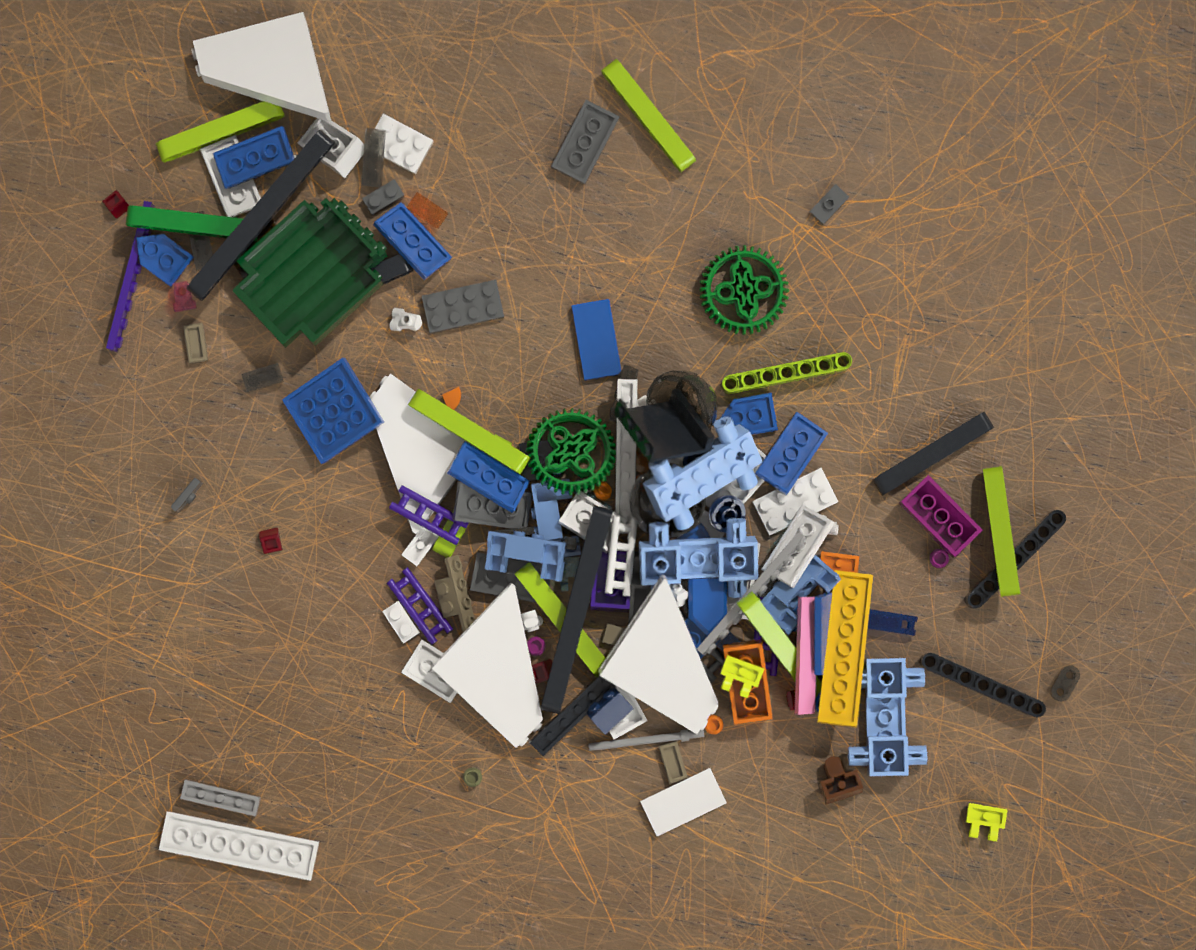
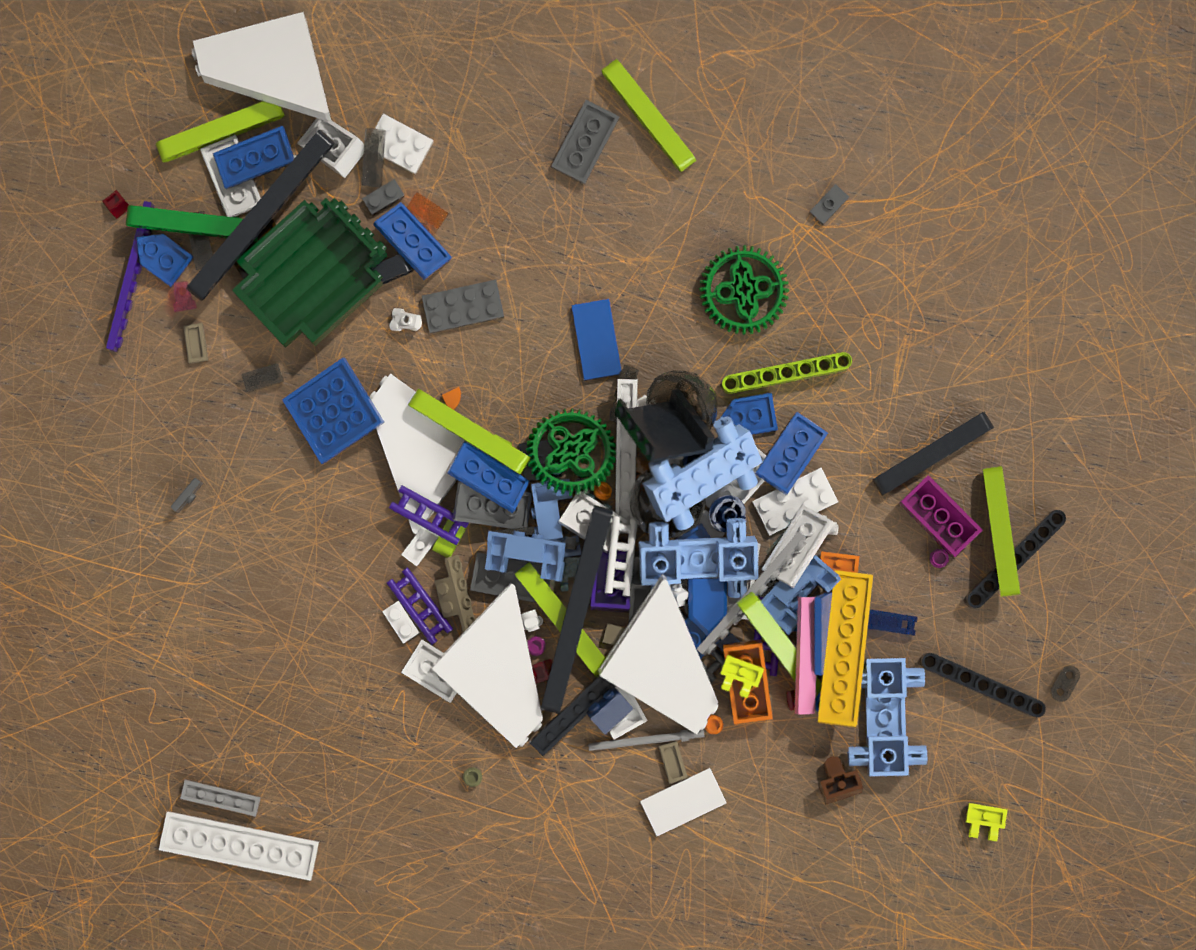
dark red slope [259,528,283,554] -> none

